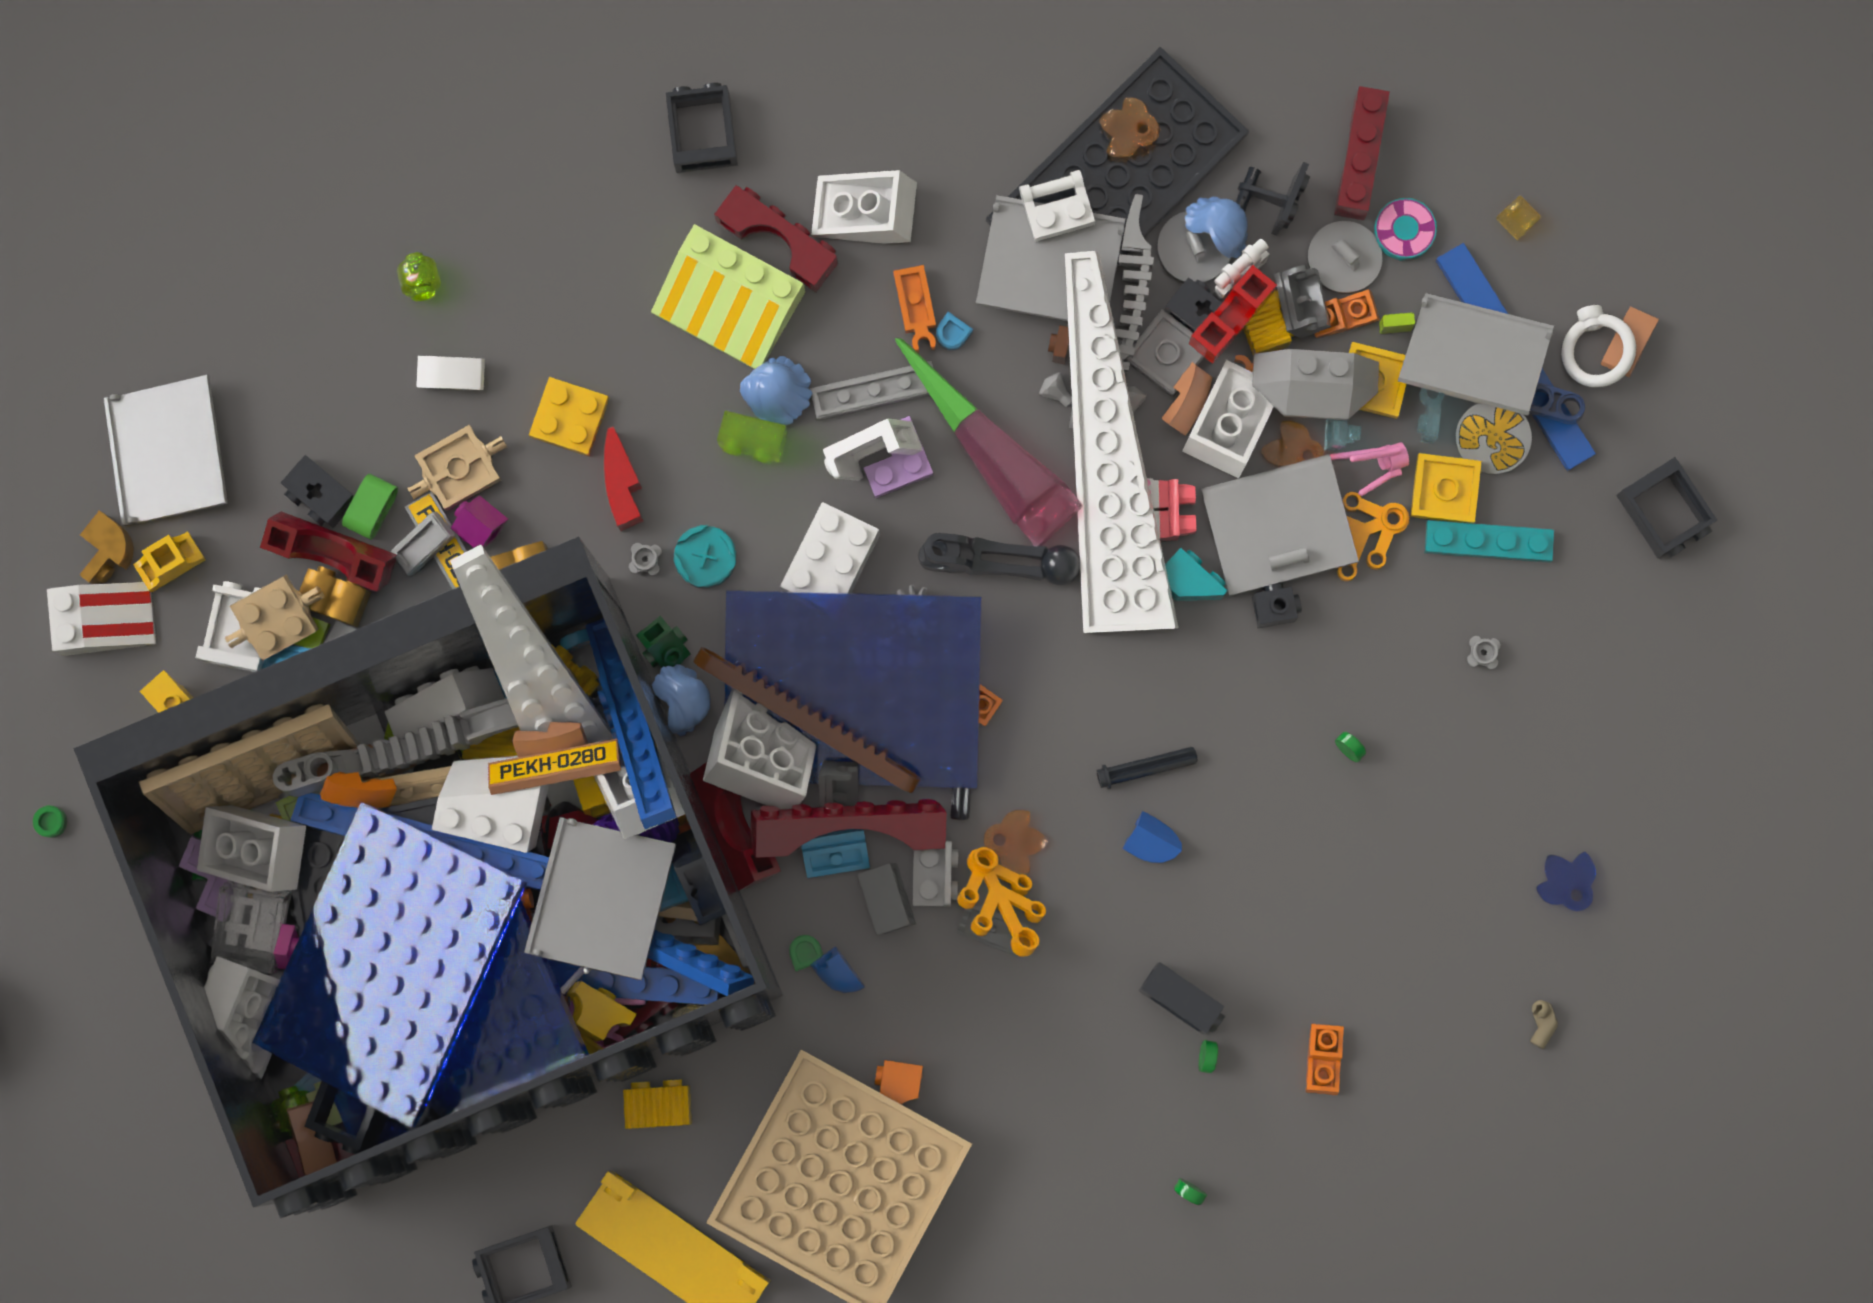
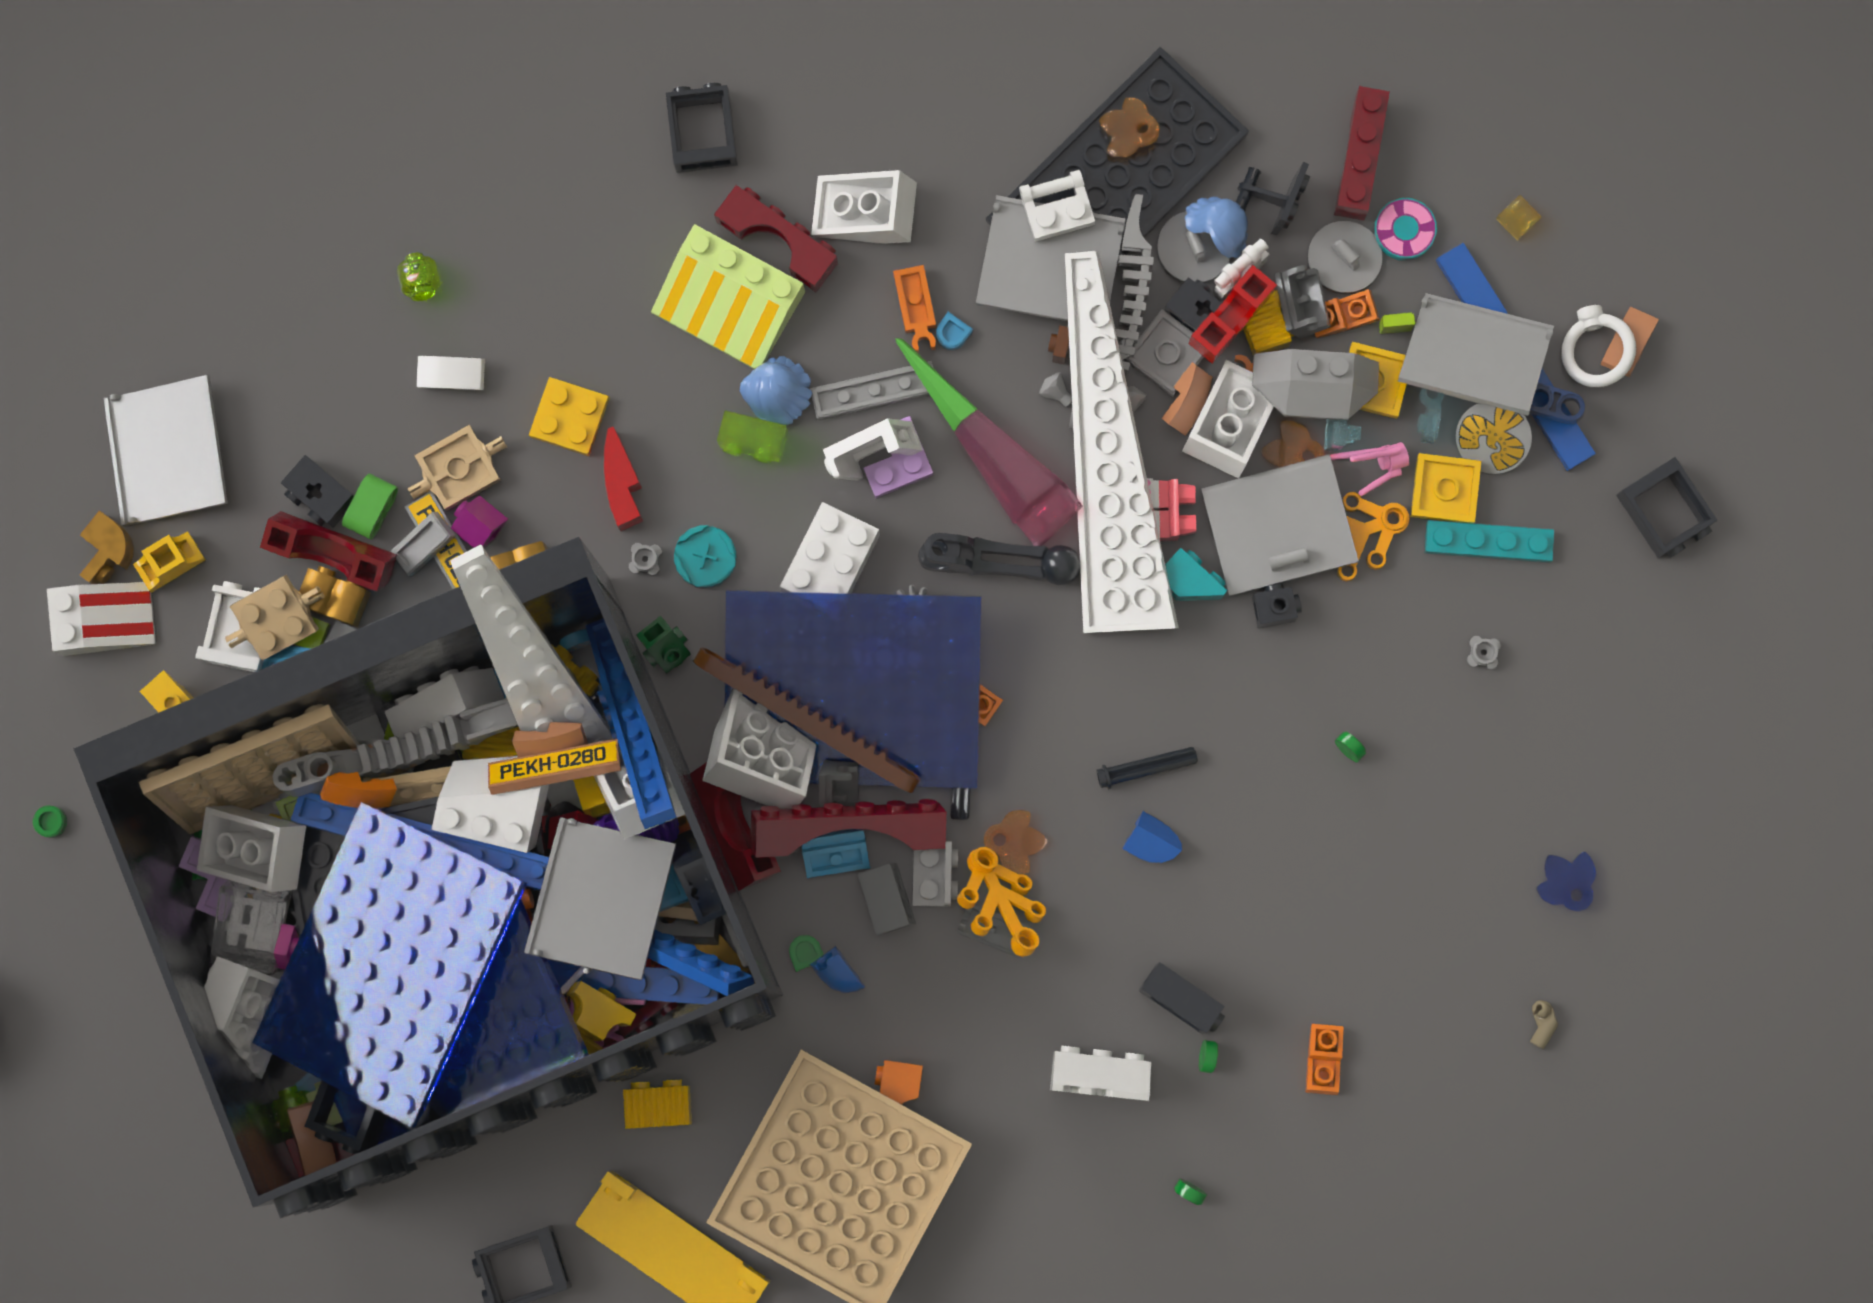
medium blue hair [652,664,710,736] -> none
none -> white wedge [1050,1046,1151,1101]

